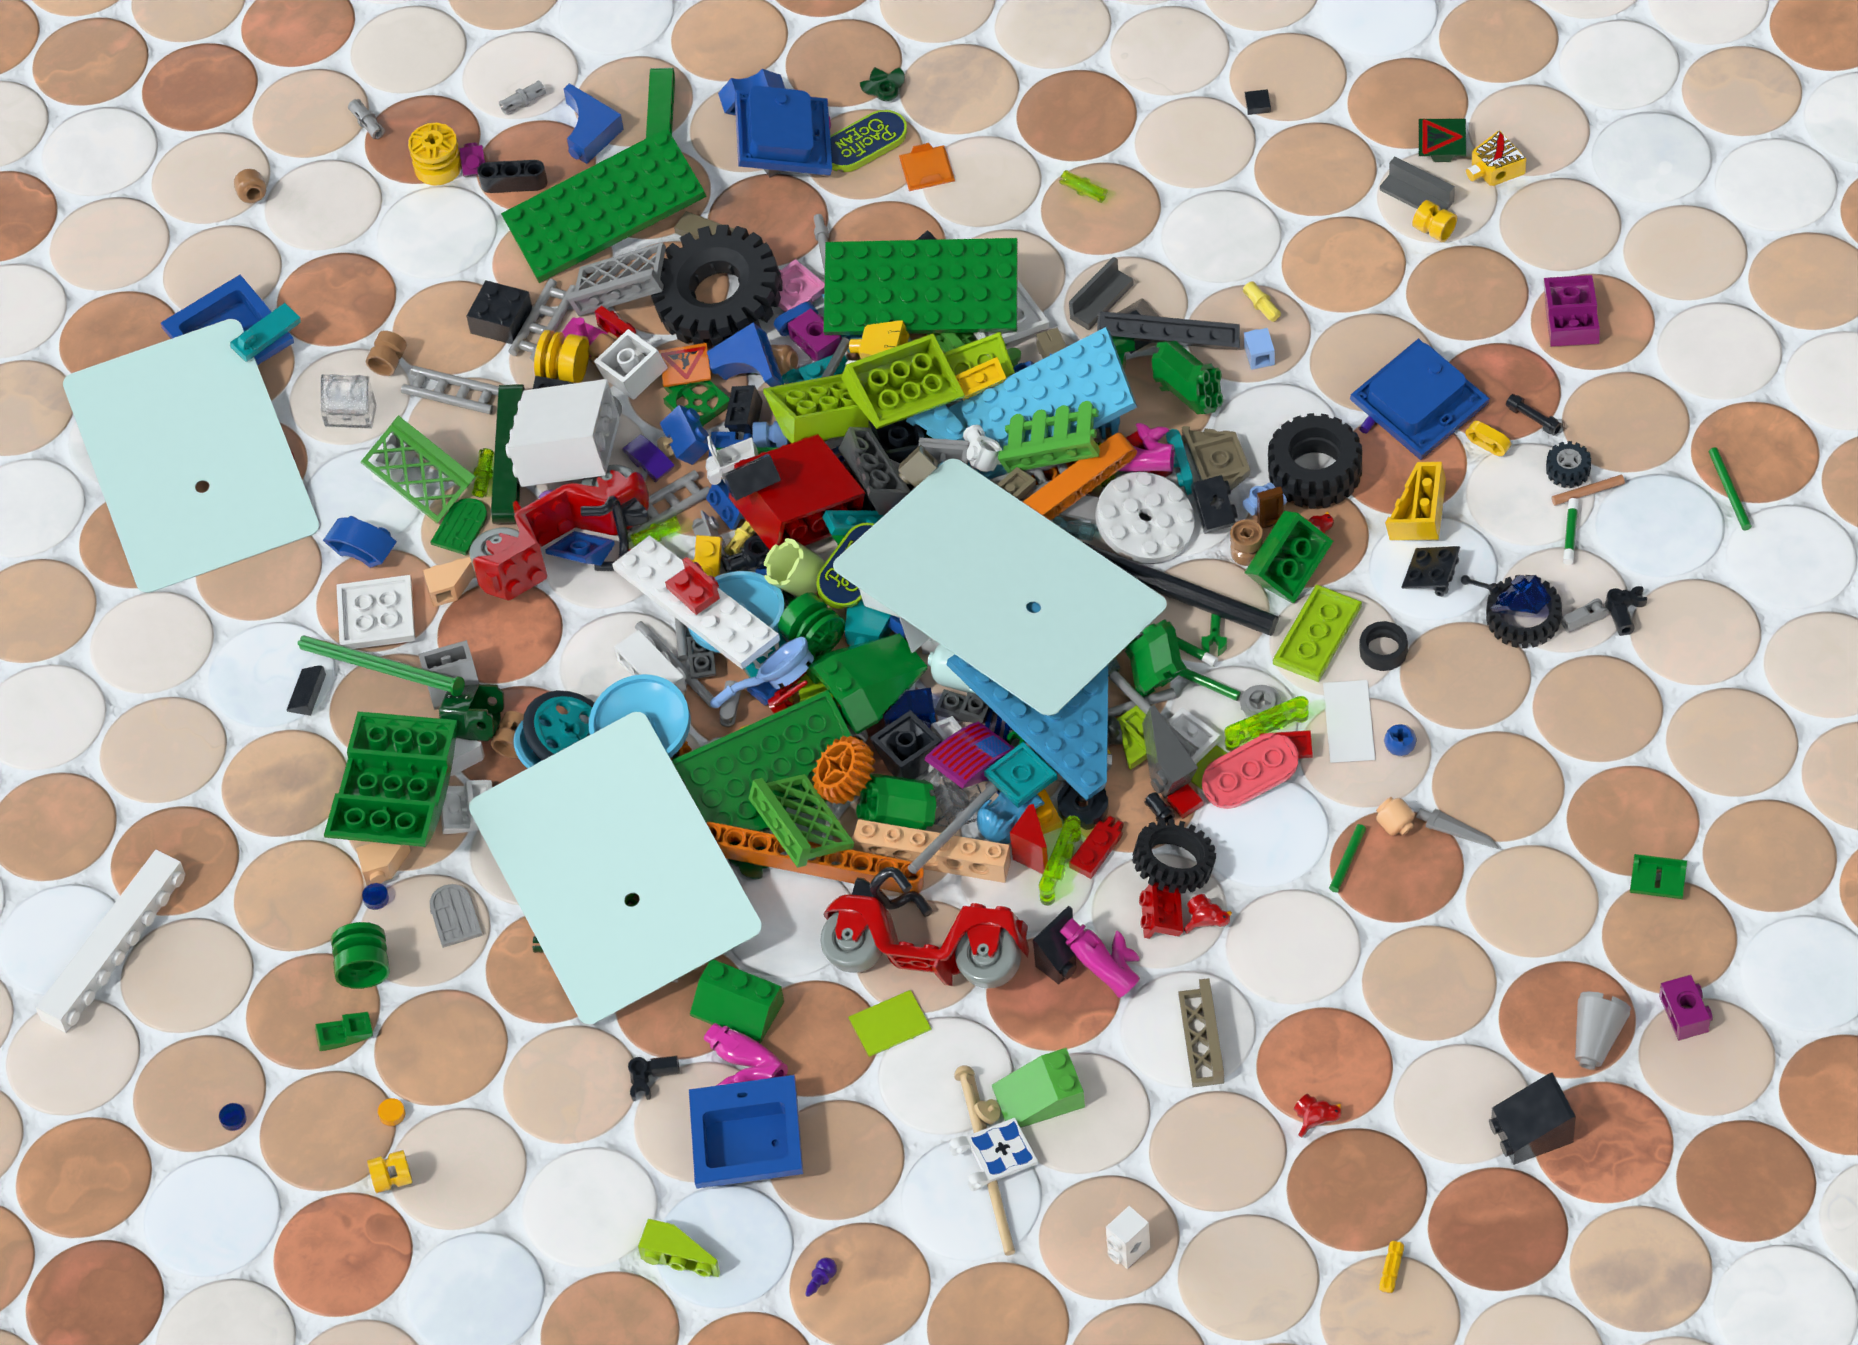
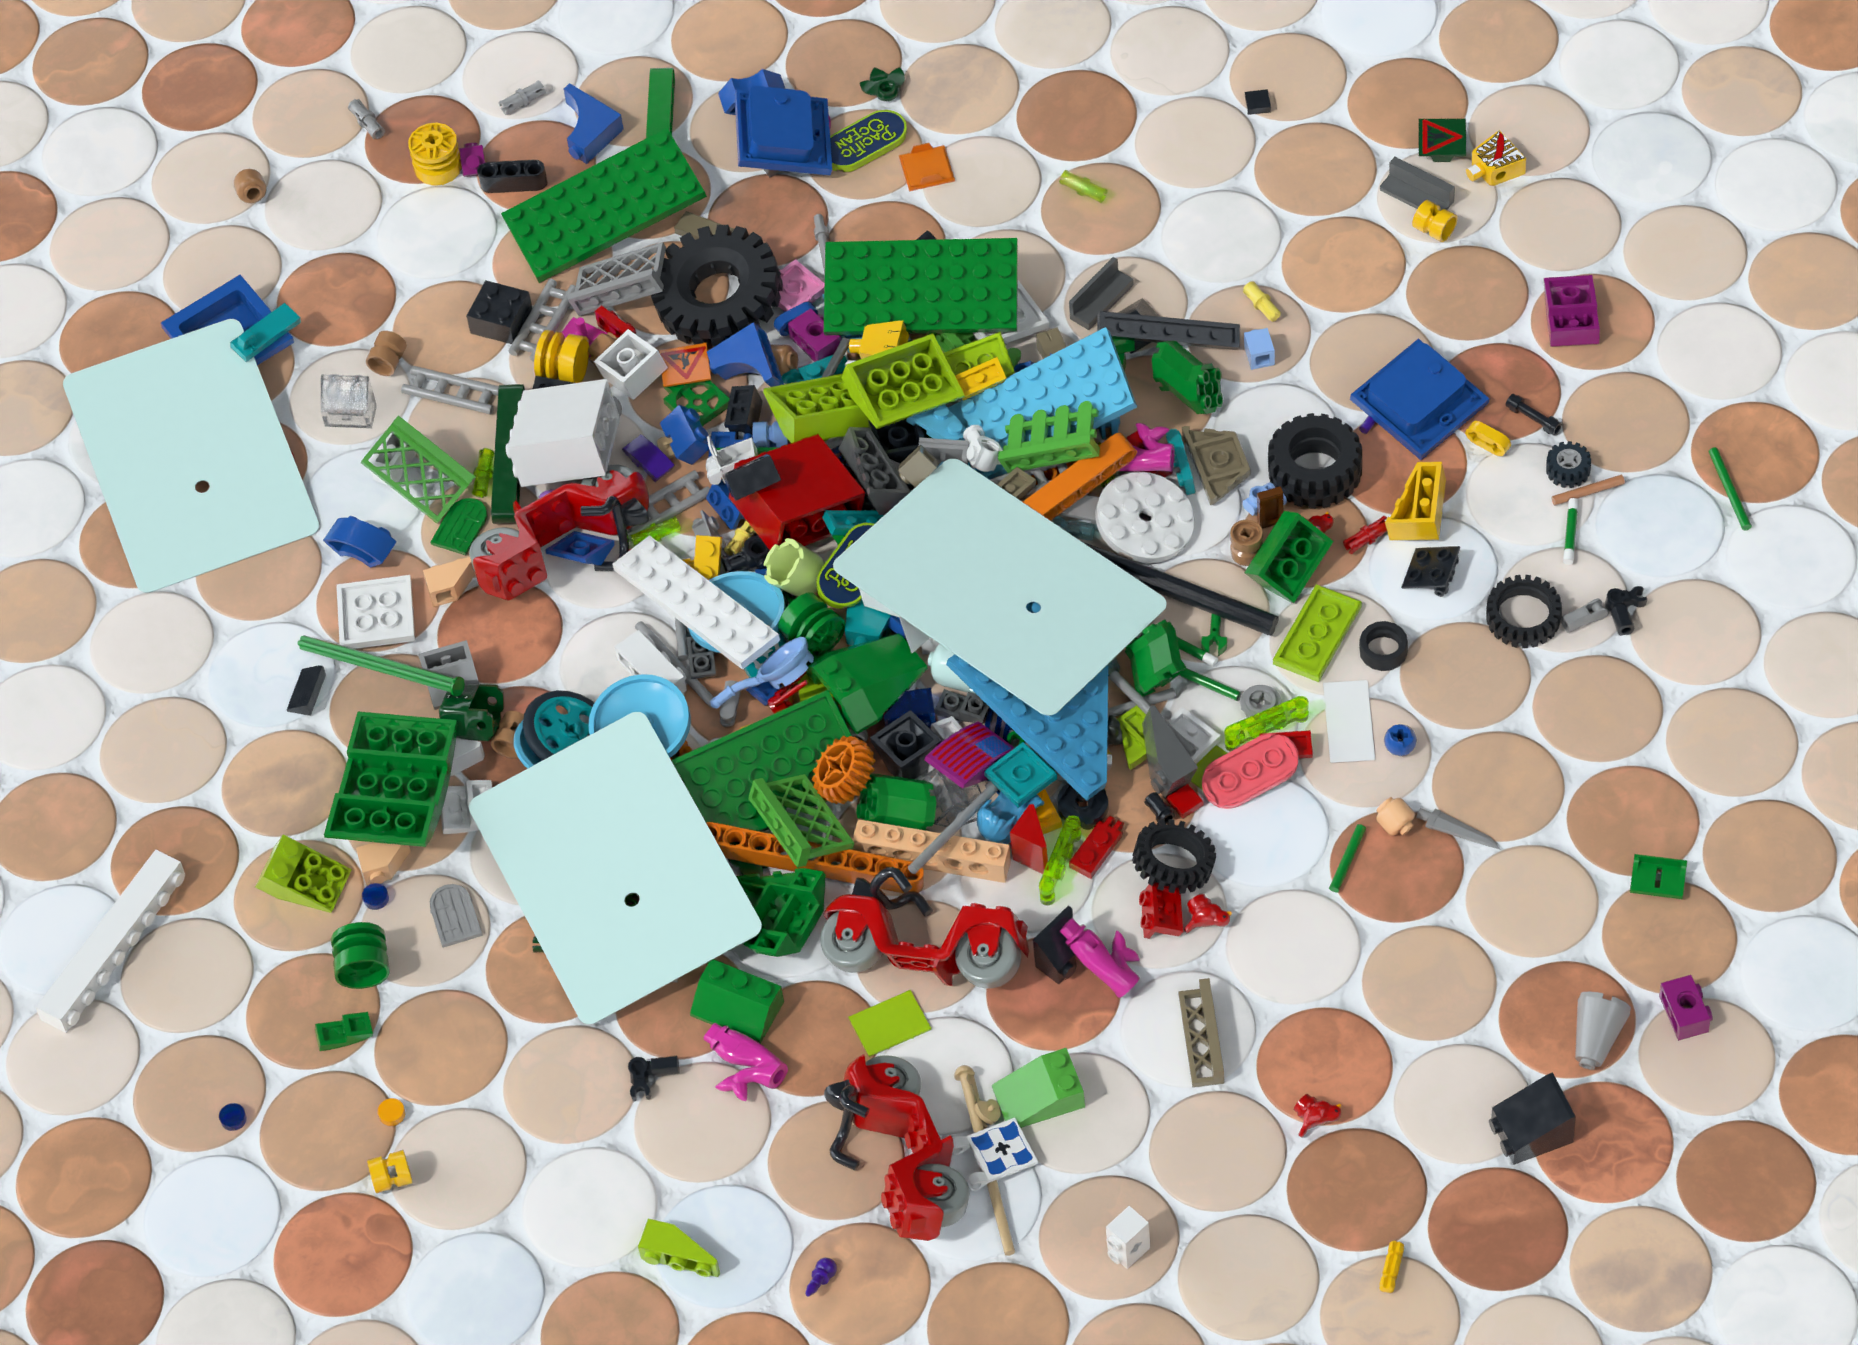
red bracket [665,557,720,615] -> none
blue piece [689,1075,803,1189] -> none
black brick [1190,475,1238,534] -> none
black hinge [1461,575,1499,594] -> none
clear blue slope [1491,575,1551,616] -> none
none -> lime slope [255,834,352,913]
none -> green wedge [736,868,826,957]
none -> red piece [824,1054,970,1241]
none -> red pin [1343,516,1387,554]

